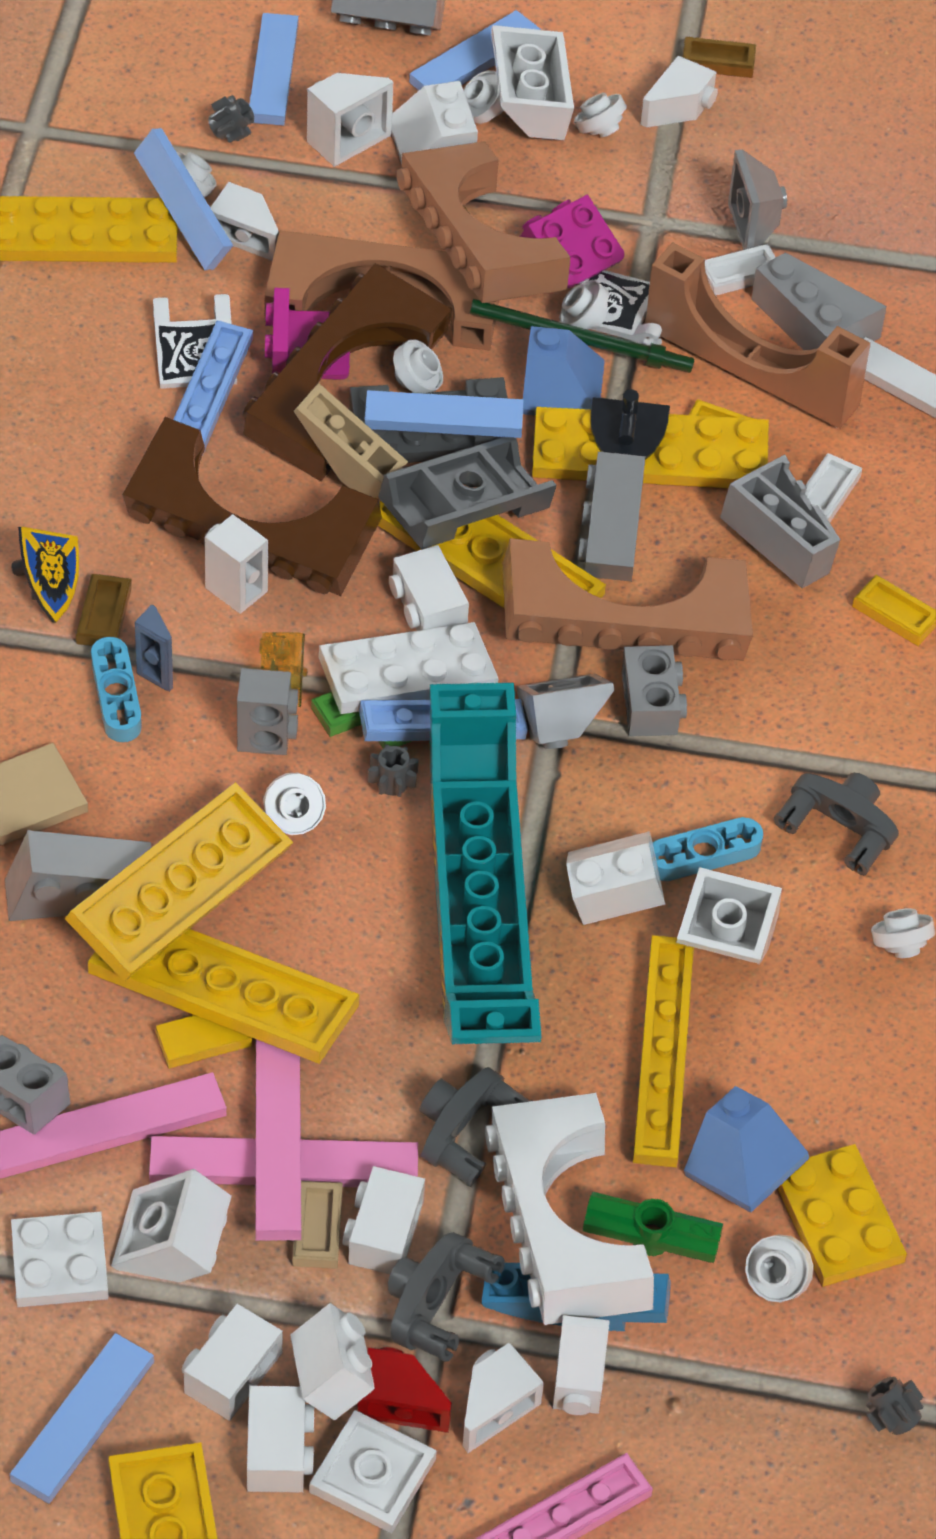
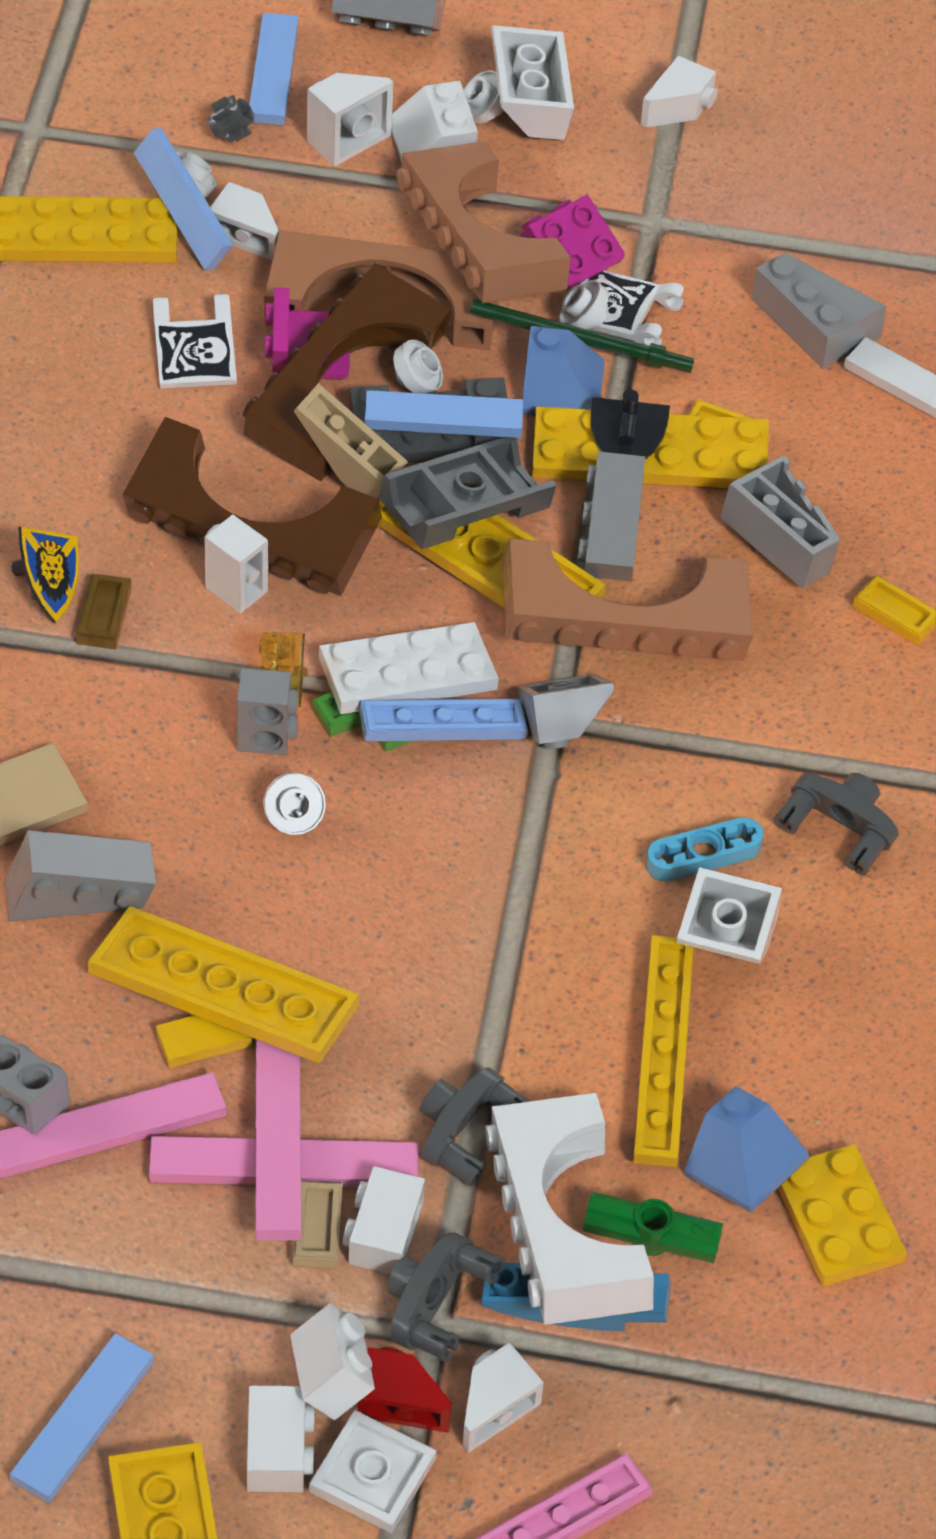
white plate [11,1212,109,1307] -> none
yellow plate [65,782,293,982] -> none
medium azure beam [91,637,142,742] -> none
white slope [111,1169,231,1283] -> none
sand blue slope [135,605,173,692] -> none
light blue tile [173,320,253,456] -> none
white brick [182,1304,283,1421] -> none
dark grey gear [368,745,419,797] -> none
white brick [389,545,469,631] -> none
light blue tile [409,10,541,90] -> none
teal slope [430,683,542,1044] -> none
white slope [553,1315,609,1415] -> none
white slope [566,831,665,925] -> none
white plate [574,93,627,138] -> none
light grey brick [622,645,687,736] -> none
nougat arch [645,242,871,429] -> none
pearl gold tile [683,37,756,78] -> none
white tile [705,244,776,296] -> none
light grey slope [728,149,787,250] -> none
white plate [745,1234,813,1302] -> none
white tile [805,453,862,523] -> none
dark grey gear [866,1377,924,1435] -> none
white plate [871,908,935,958] -> none

